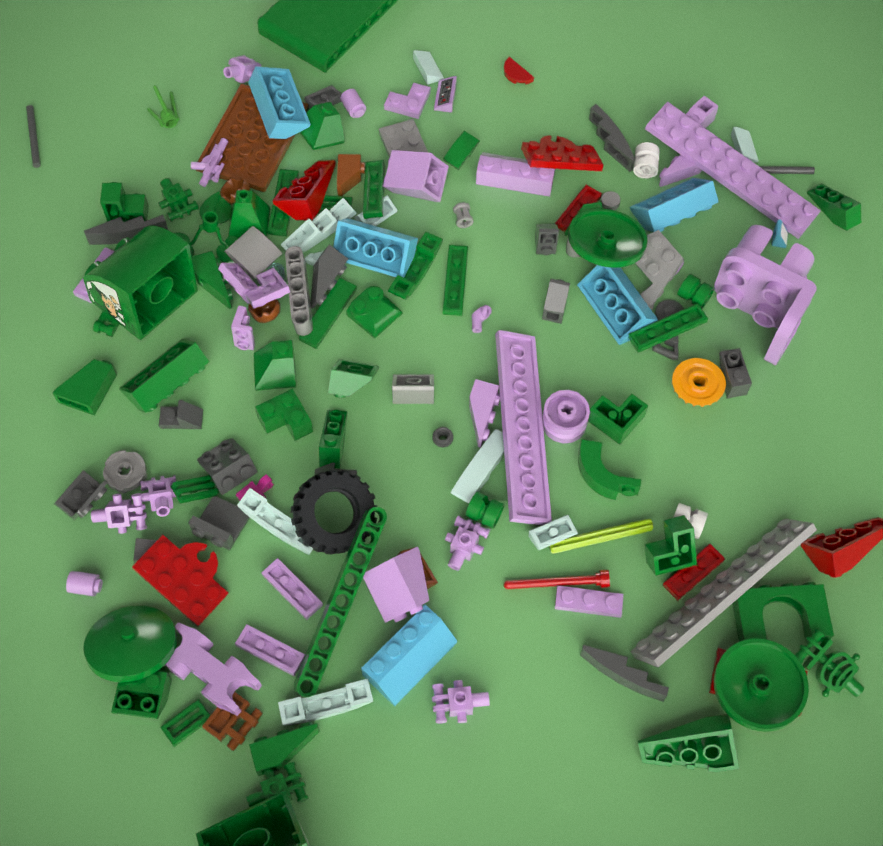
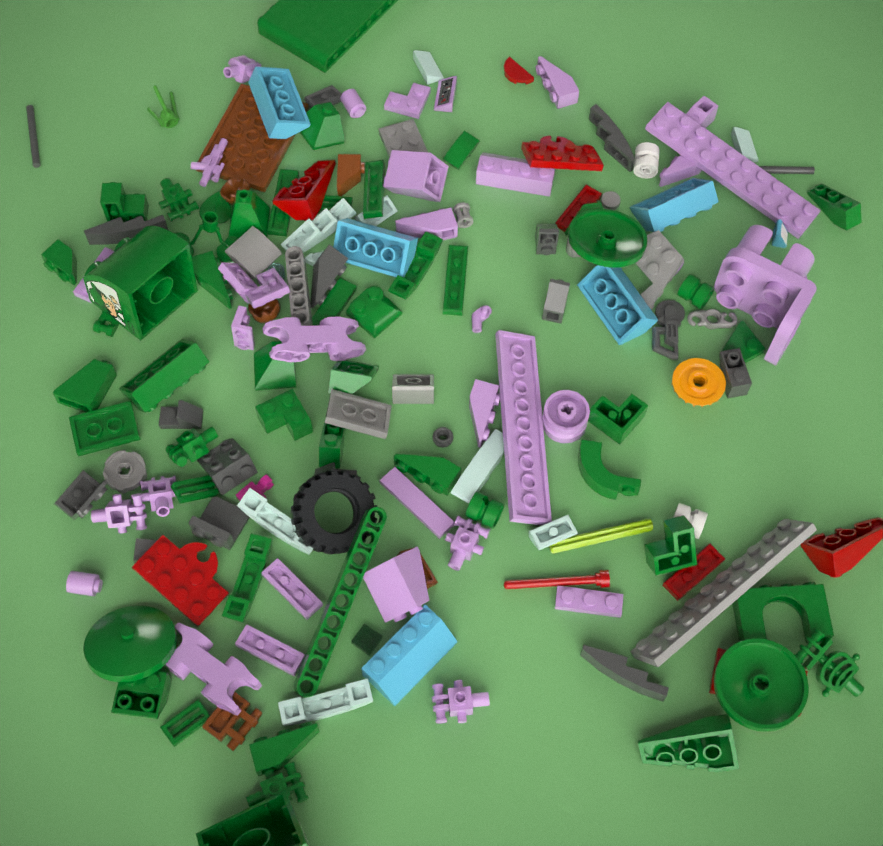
green tile [628,303,708,353] -> none
none -> green slope [41,239,77,285]
none -> green plate [69,401,141,457]
none -> green piece [166,427,219,467]
none -> green slope [222,533,272,623]
none -> lavender piece [262,317,366,362]
none -> light grey plate [325,389,392,439]
none -> clear green tile [351,624,383,656]
none -> lavender tile [380,467,455,539]
none -> green slope [394,454,461,496]
none -> lavender slope [395,208,458,240]
none -> lavender slope [535,56,579,109]
none -> light grey piece [687,309,737,330]
none -> green wing [722,320,766,363]

